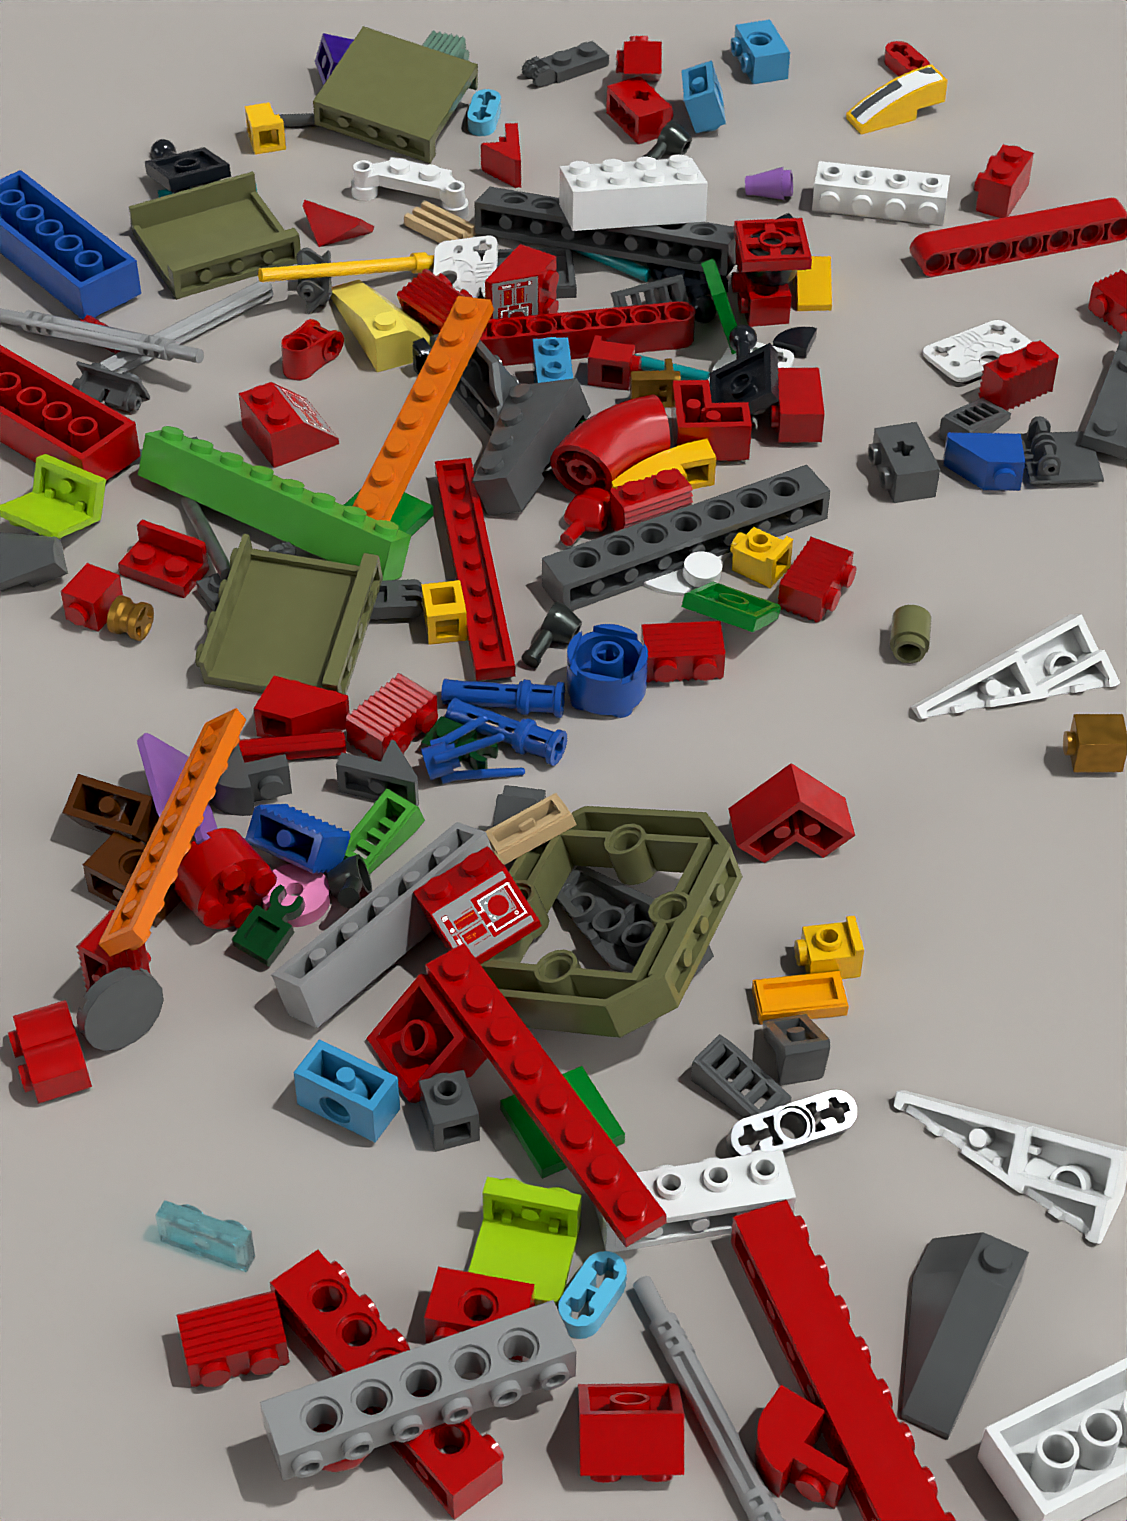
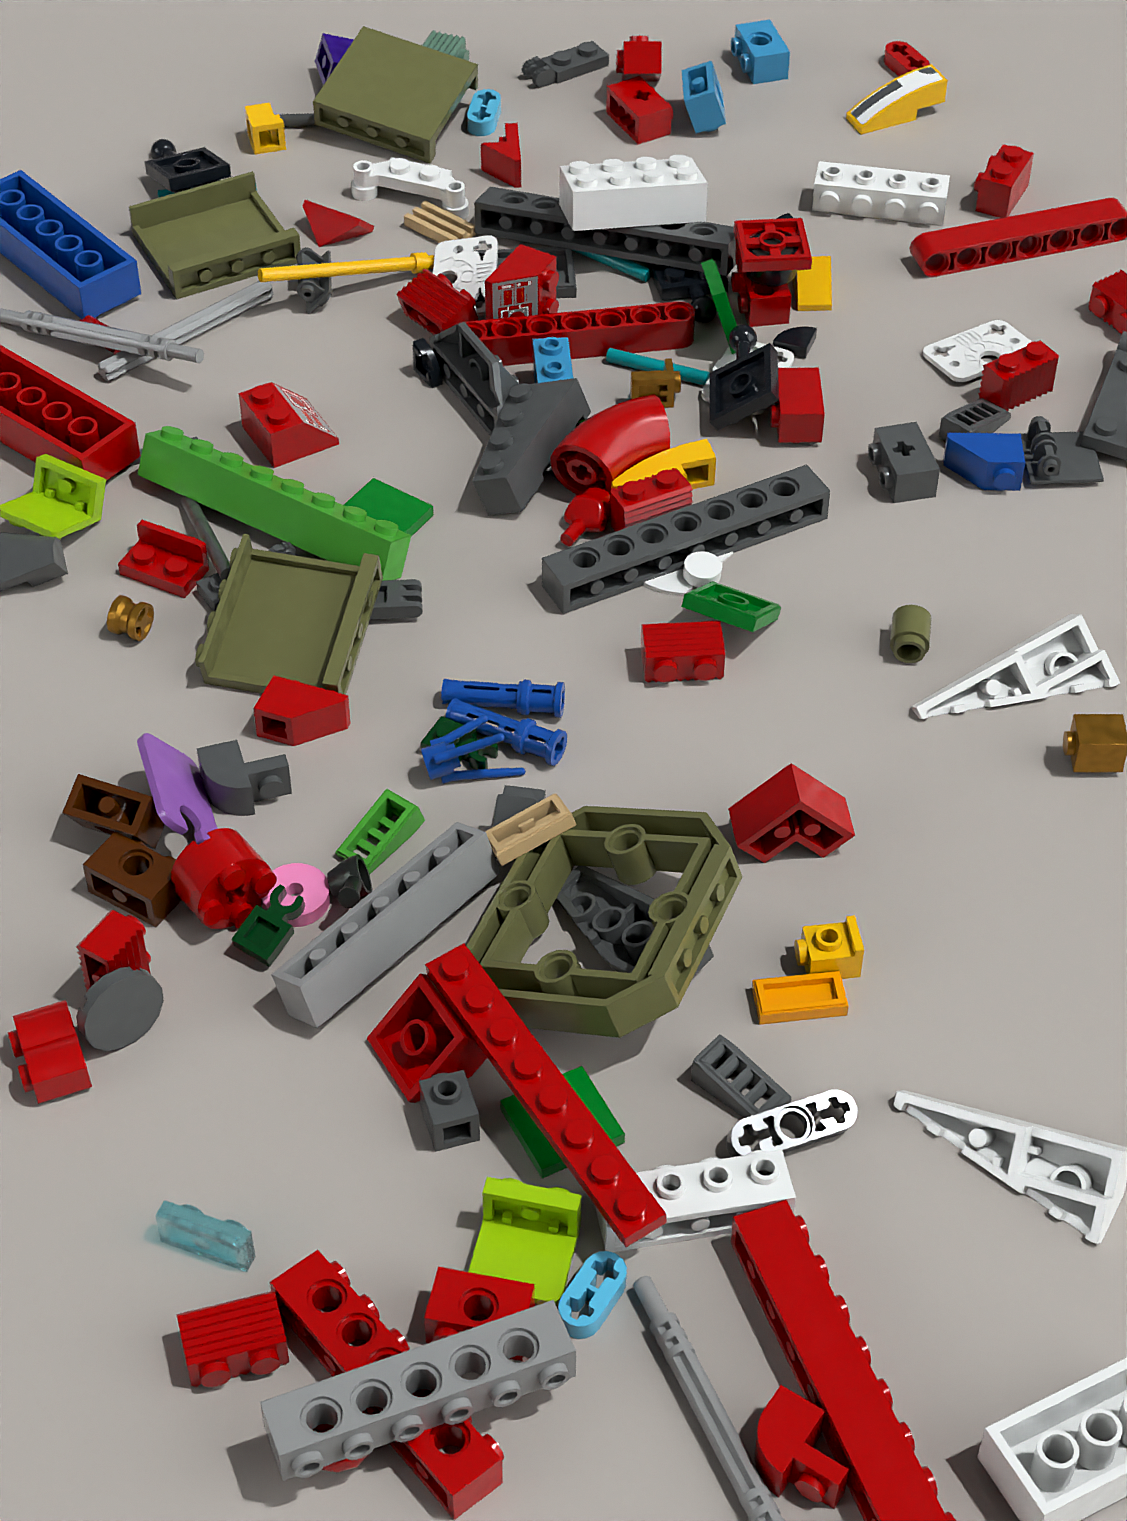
red brick [61,563,123,632] -> none
dark grey hinge [72,361,151,412] -> none
orange plate [99,708,246,956] -> none
red axle [238,731,346,763] -> none
blue brick [245,804,351,874] -> none
red piece [281,319,344,380] -> none
dark azure brick [293,1039,400,1143] -> none
light yellow wedge [330,280,433,372] -> none
dark grey slope [336,740,419,806] -> none
red brick [346,673,438,761] -> none
orange plate [353,296,494,521] -> none
red slope [413,846,542,965] -> none
yellow brick [421,580,467,645] -> none
red plate [434,458,516,681] -> none
pearl dark grey bar [521,601,582,668] -> none
blue brick [567,624,648,718] -> none
red slope [578,1383,684,1483] -> none
red brick [587,335,642,391] -> none
dark grey slope [611,275,689,307] -> none
pearl dark grey bar [642,120,692,160] -> none
red brick [671,380,752,461] -> none
yellow brick [730,527,793,588] -> none
medium lavender cone [745,167,793,200] -> none
dark grey slope [762,1014,831,1085] -> none
red brick [778,536,857,623] -> none
dark grey wedge [901,1232,1029,1440] -> none

